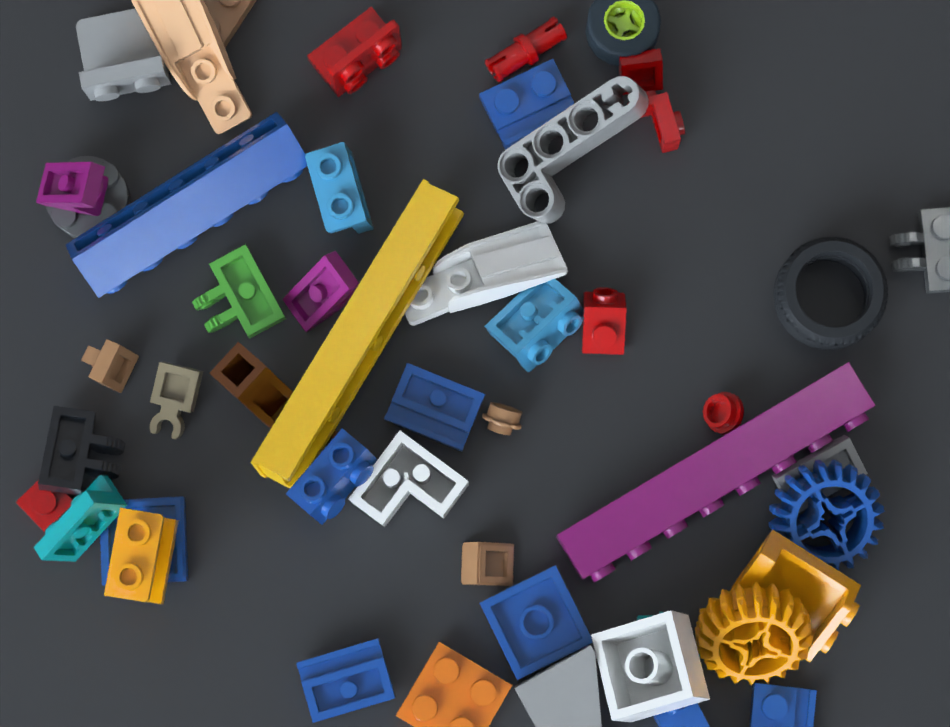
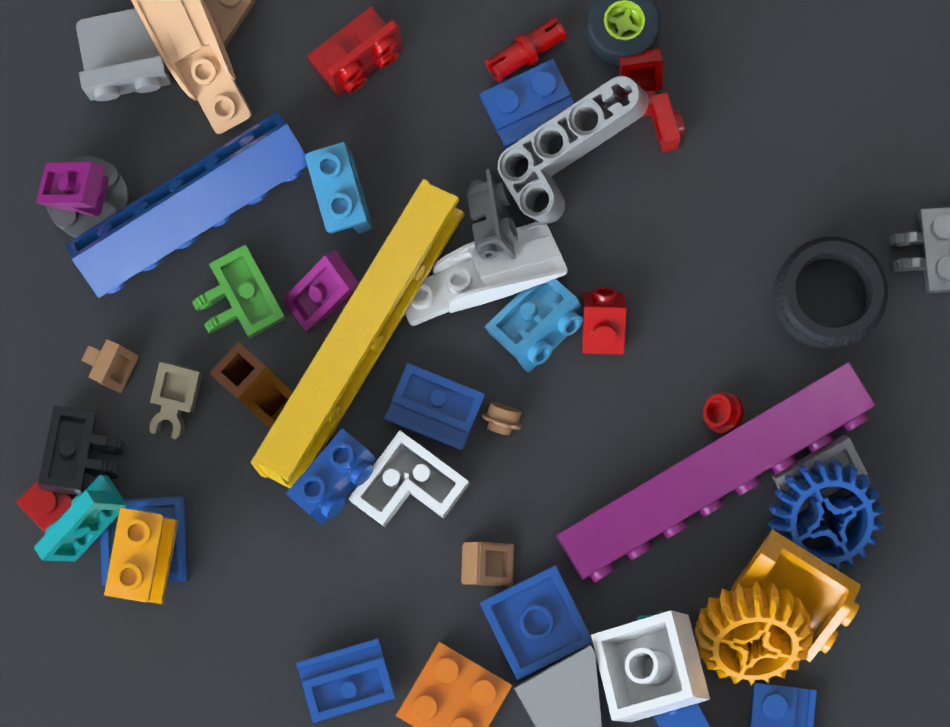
none -> dark grey hinge [466,169,518,259]

